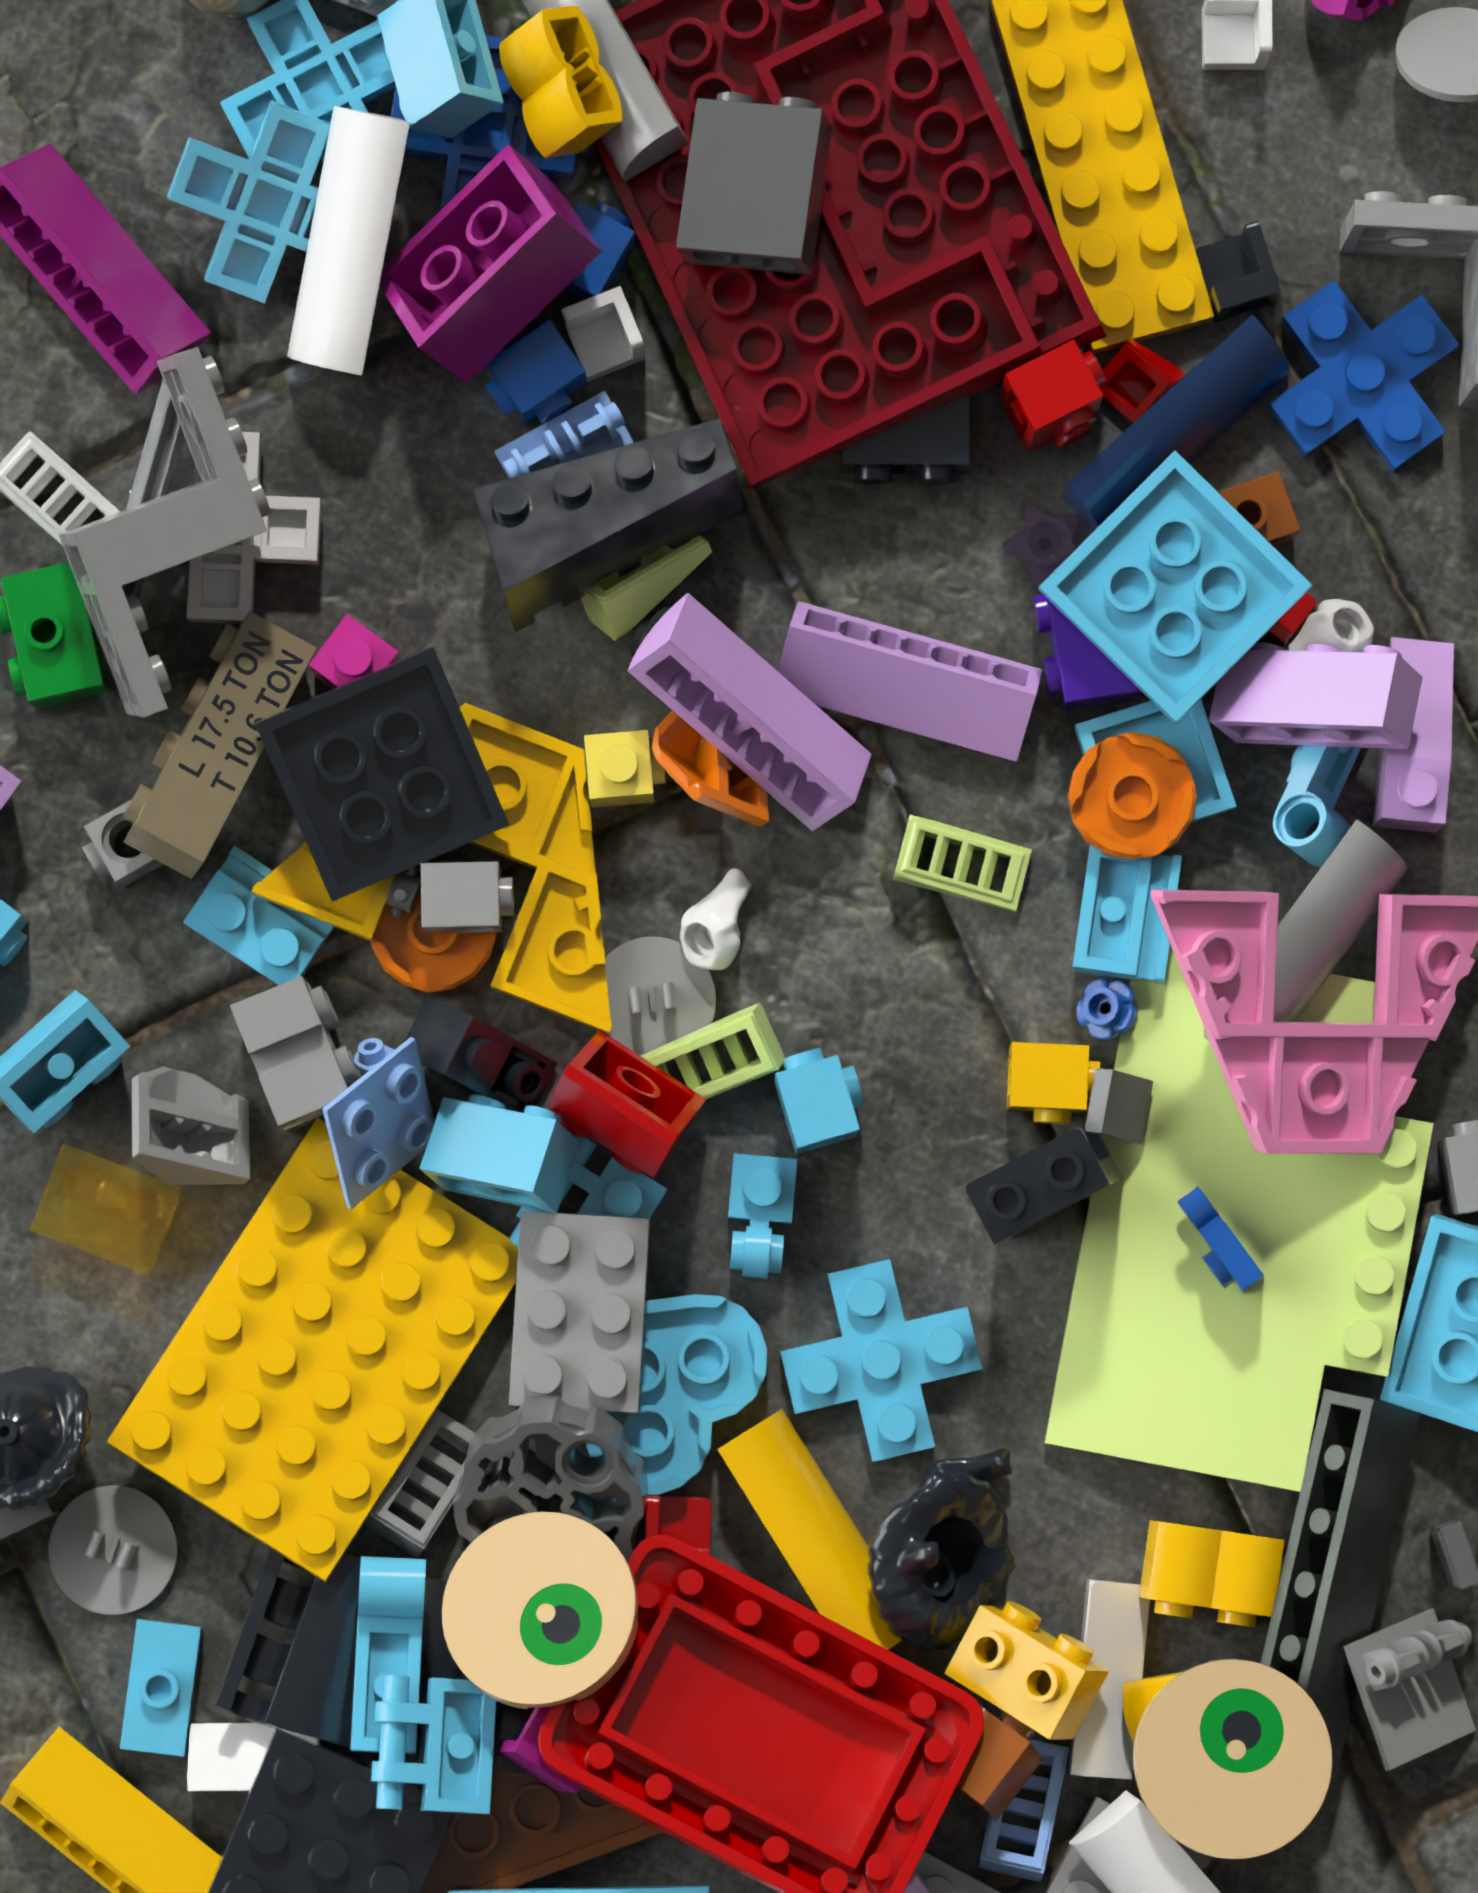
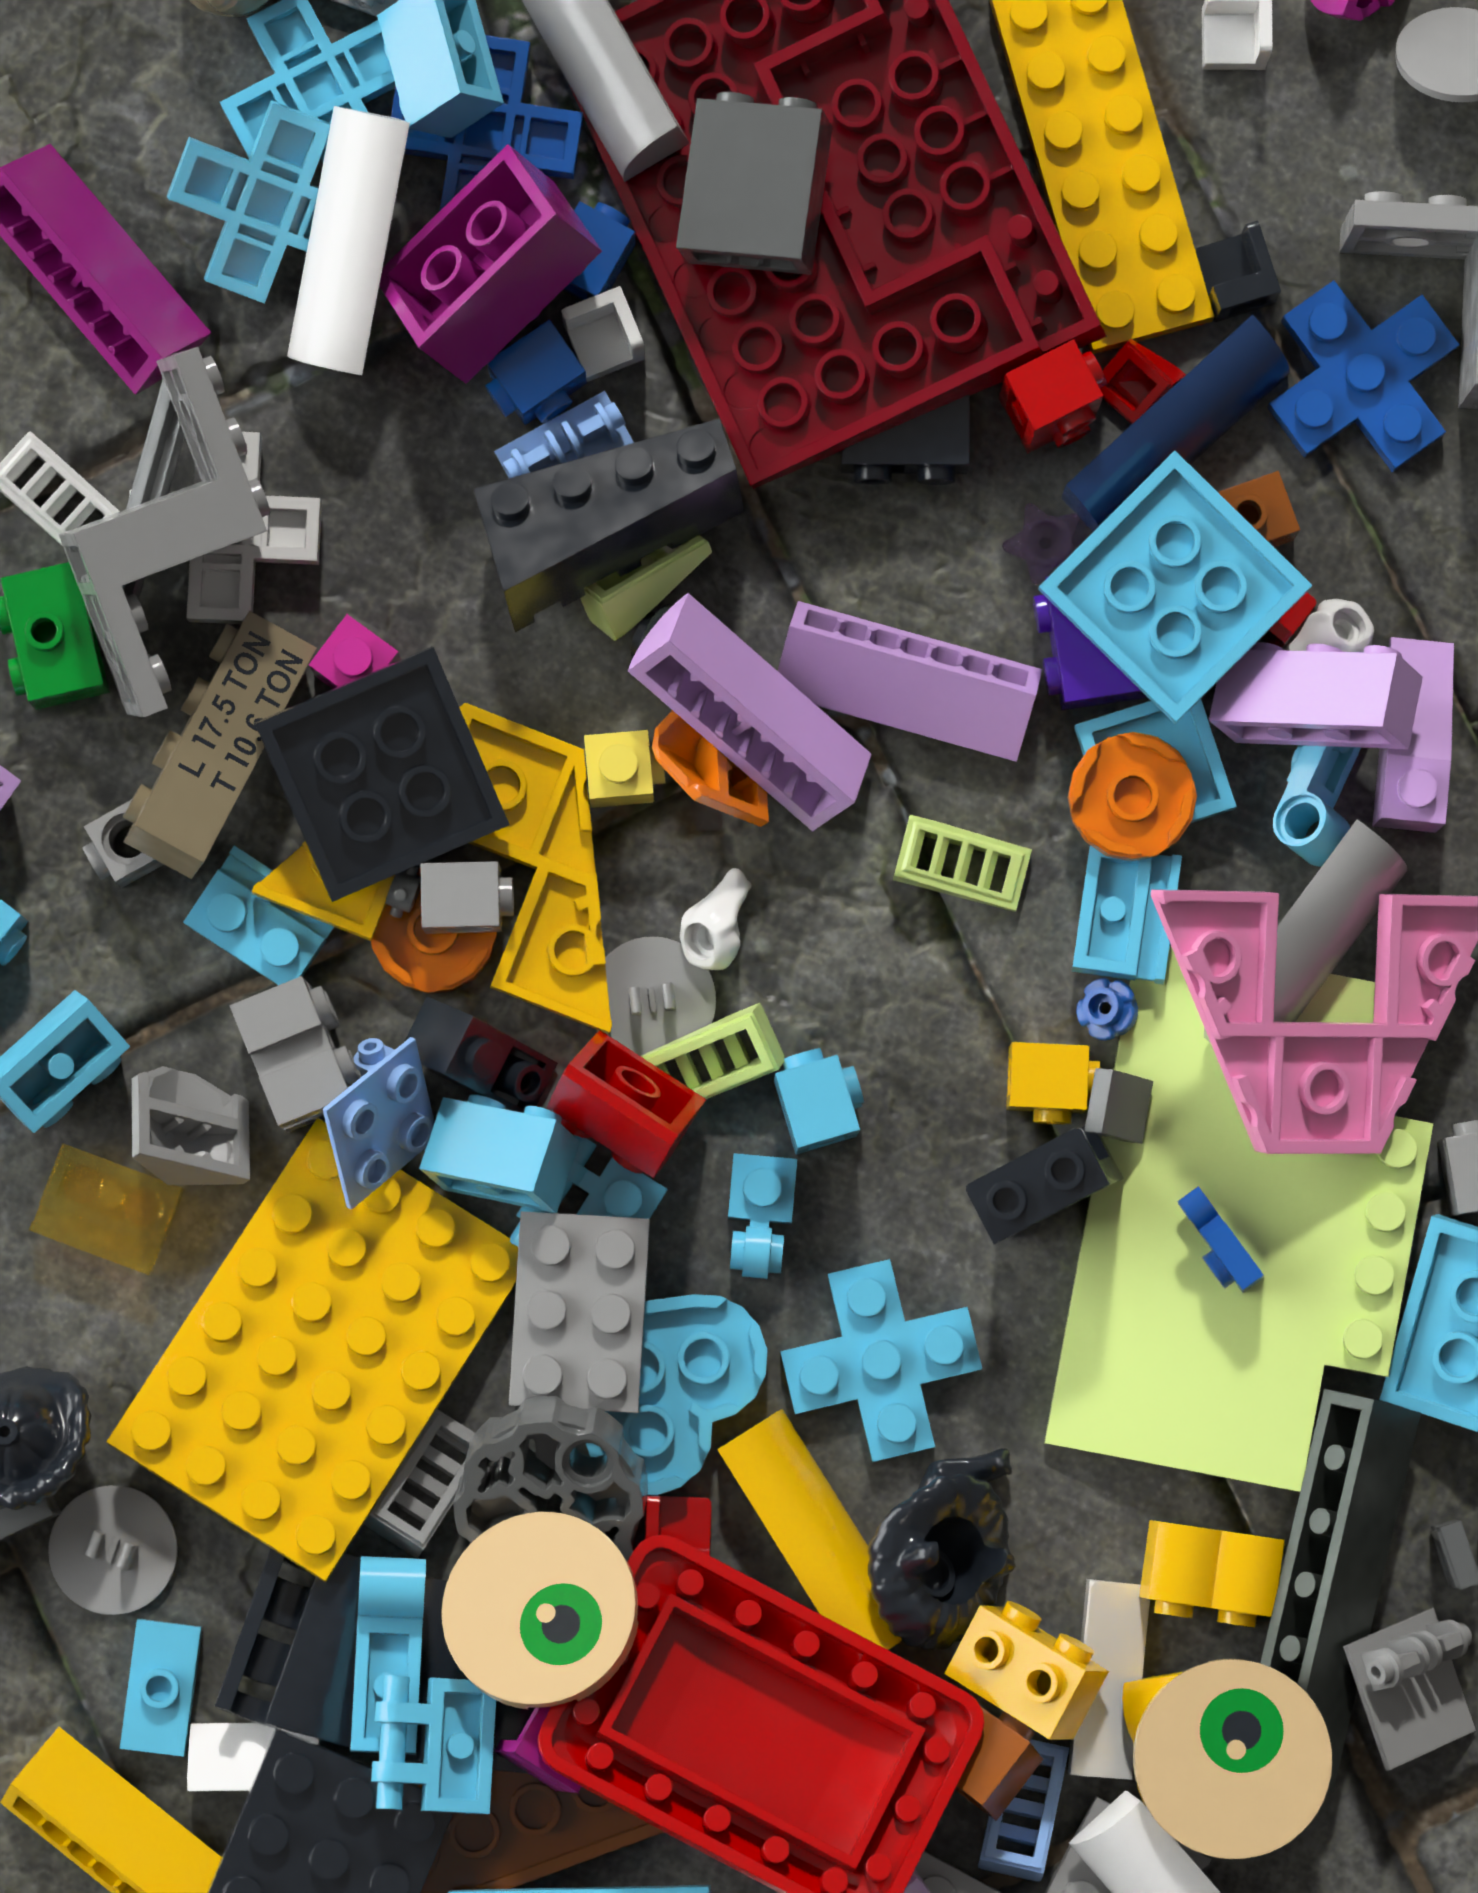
yellow brick [499,5,622,159] -> none

